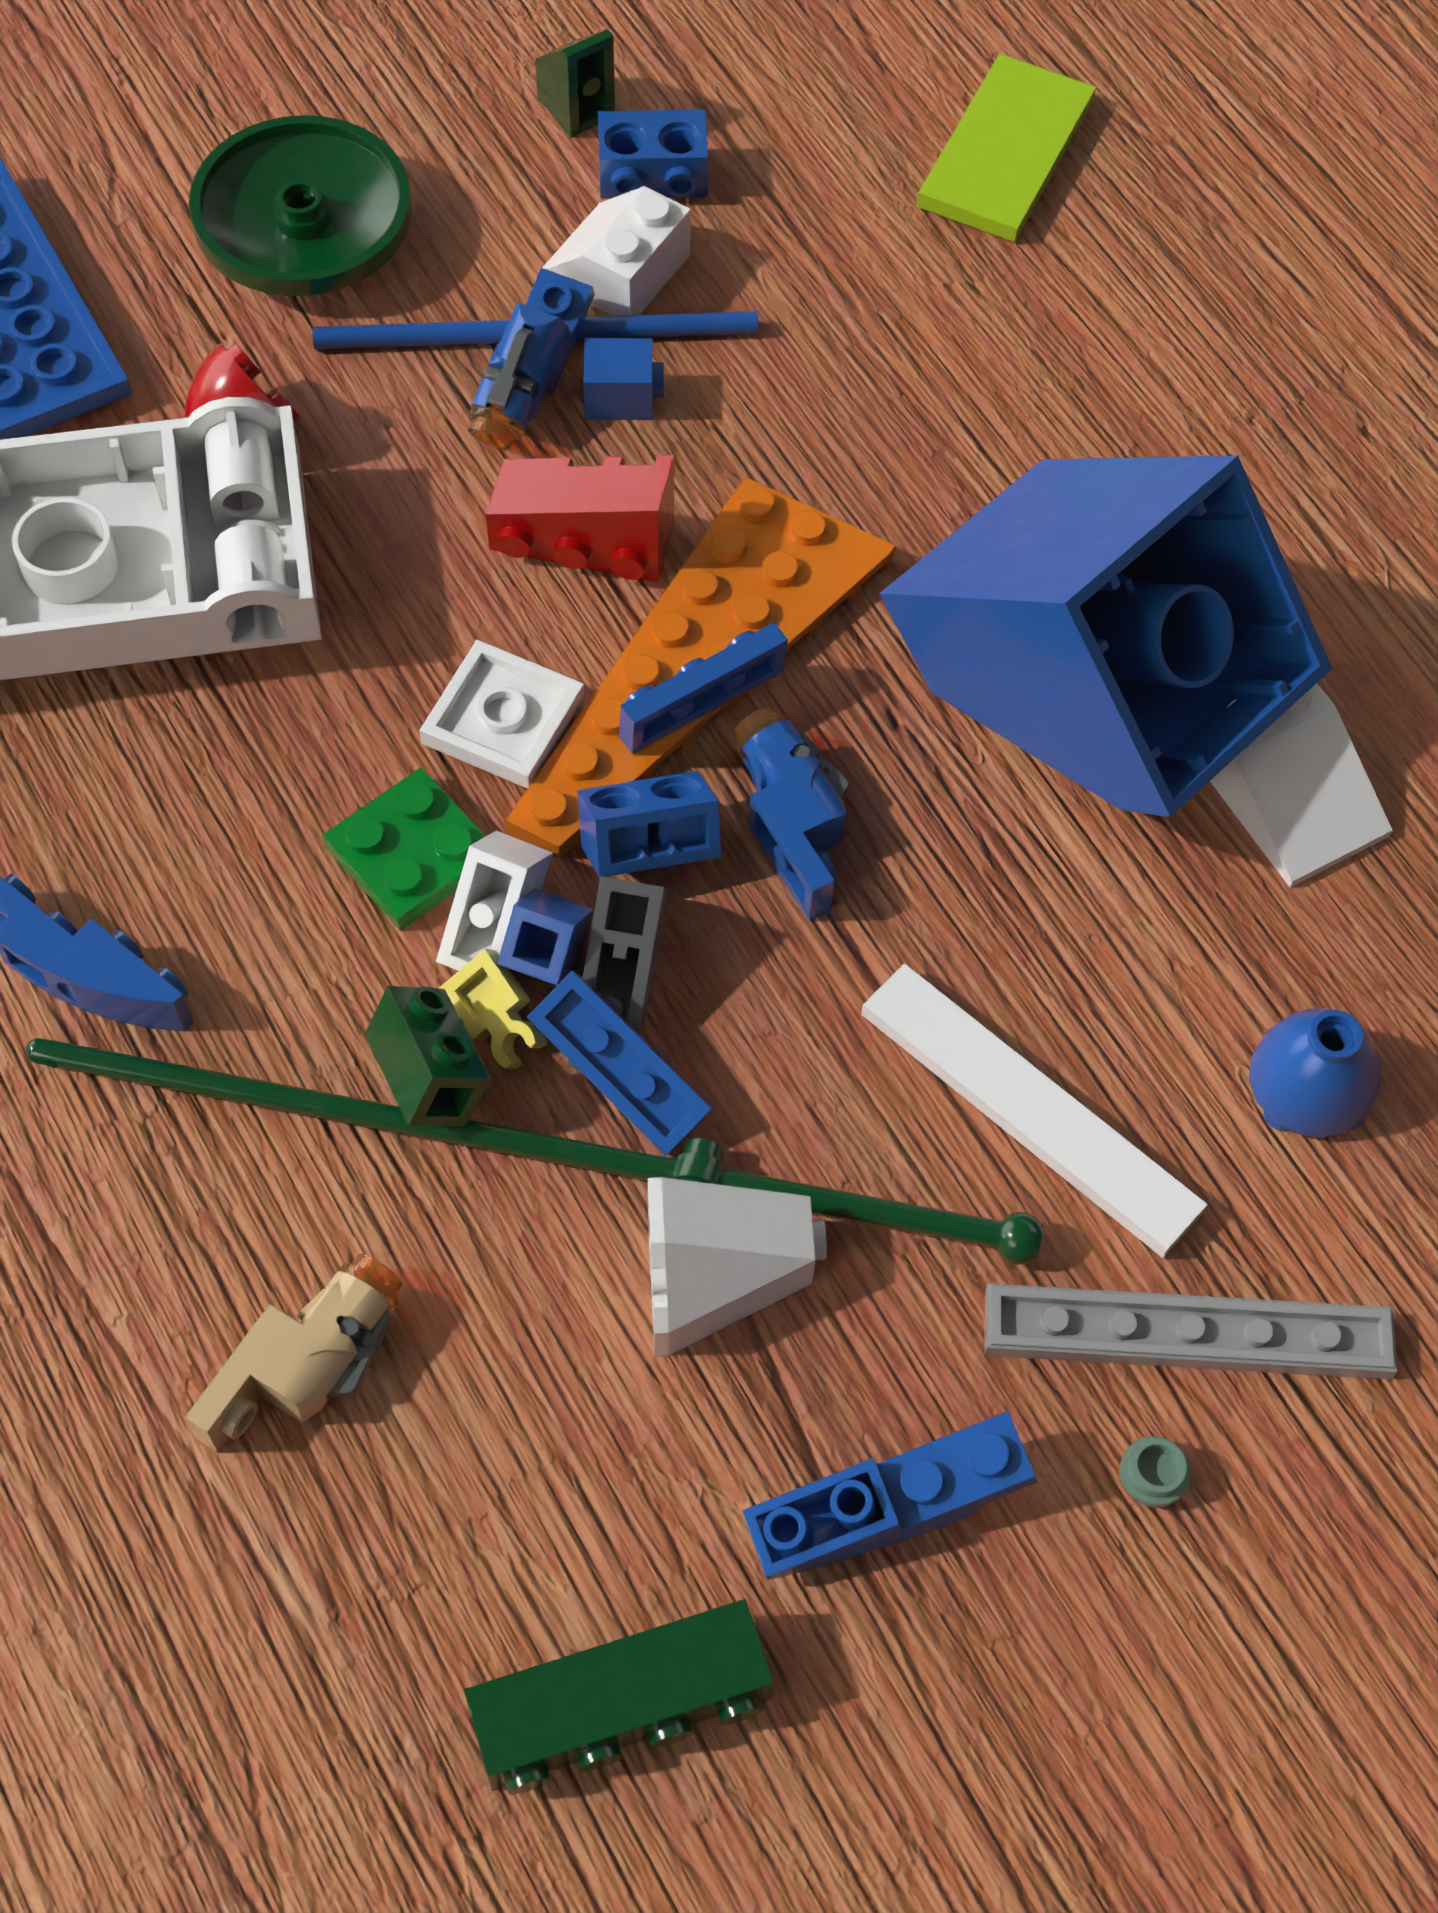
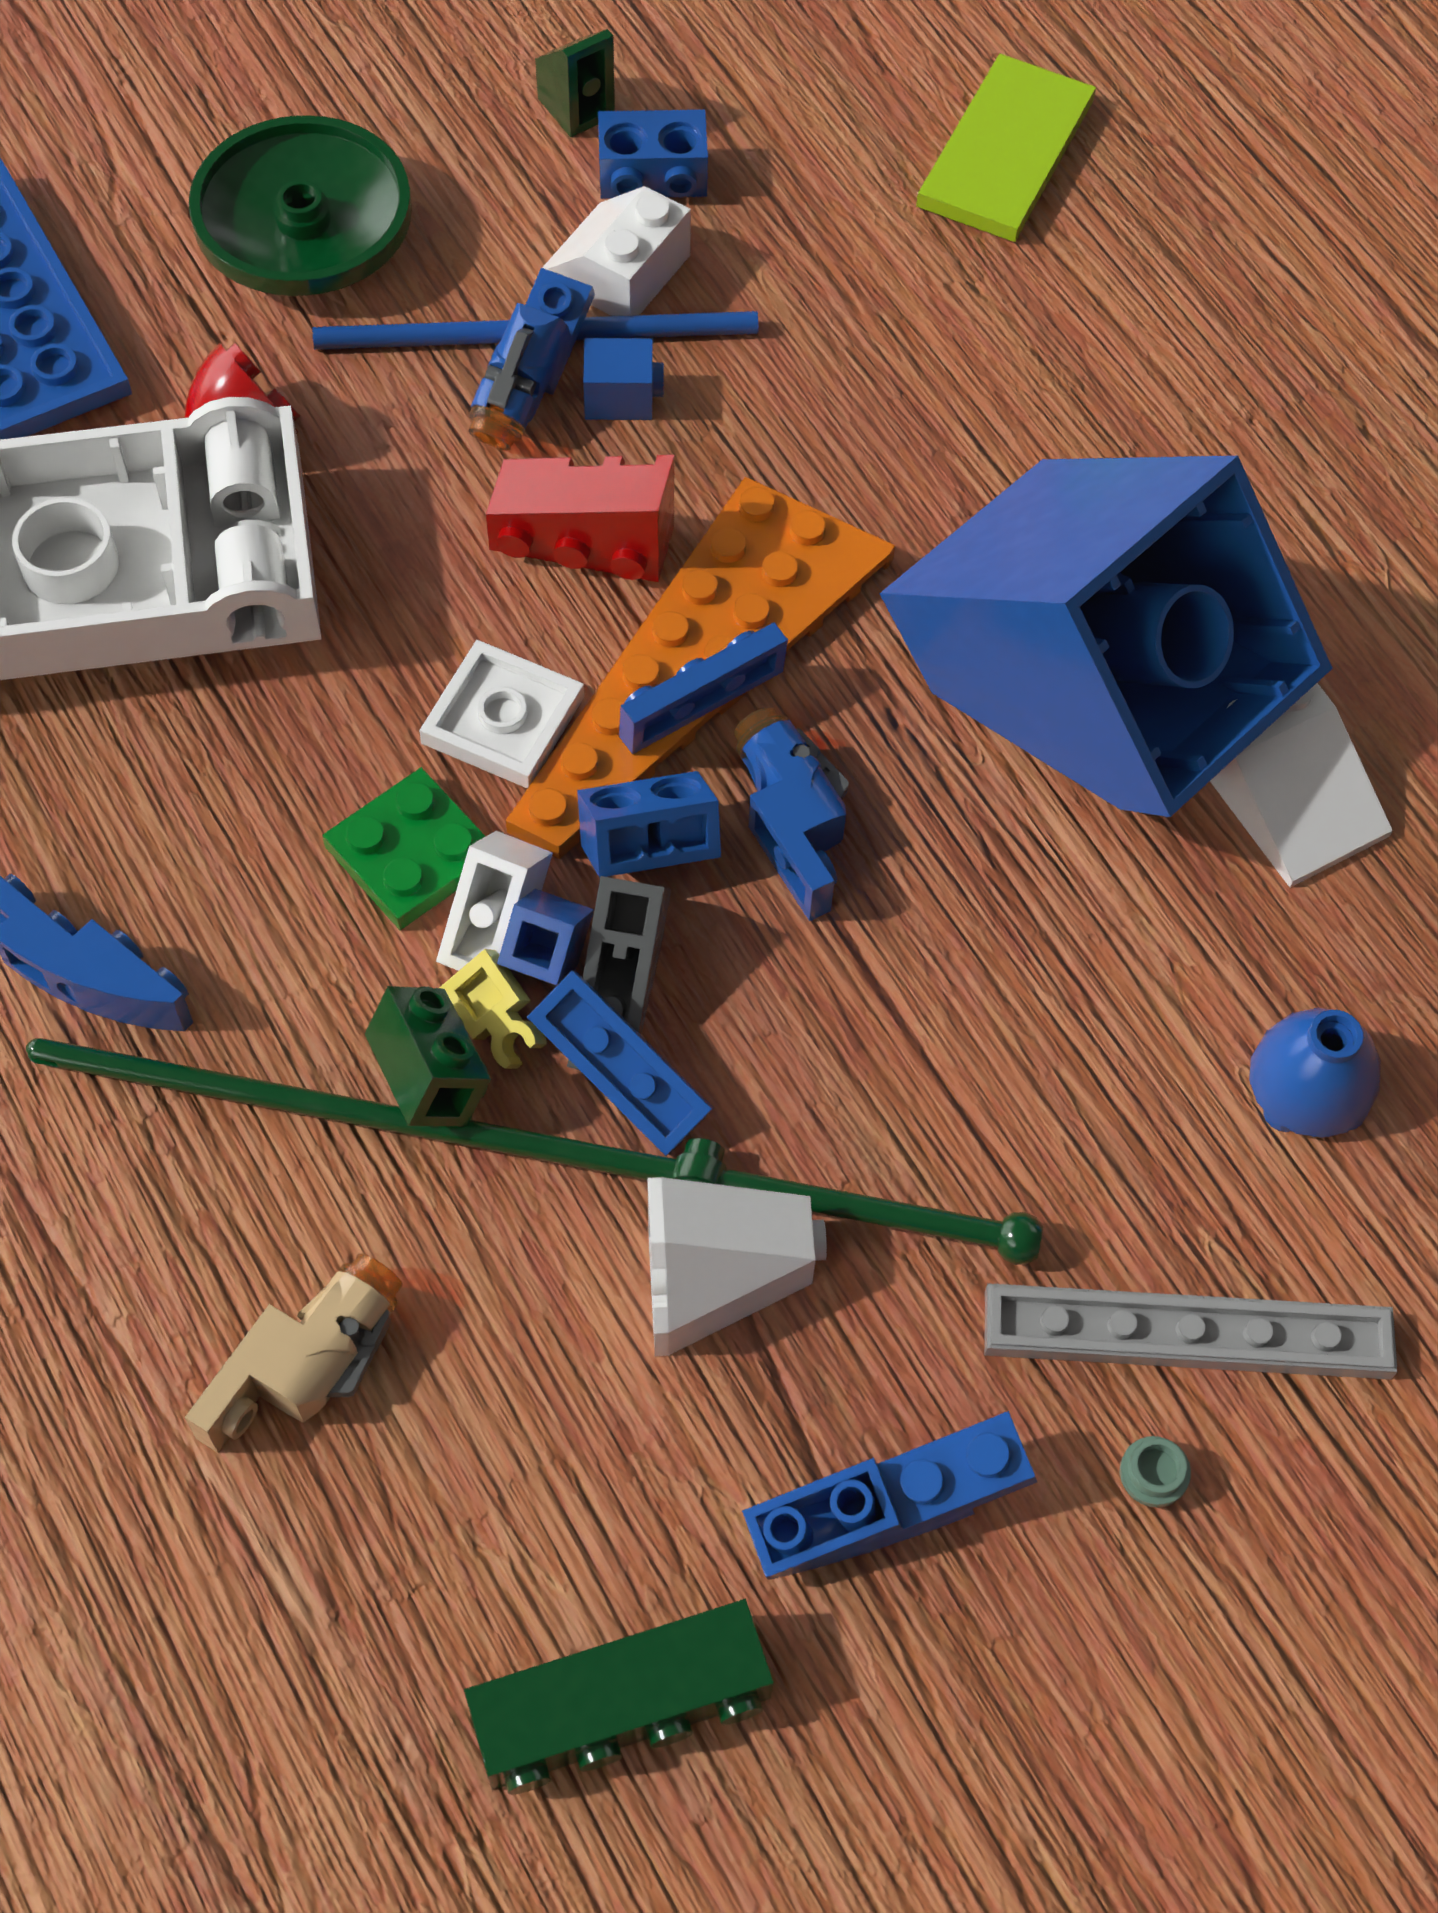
white tile [861,963,1208,1258] -> none

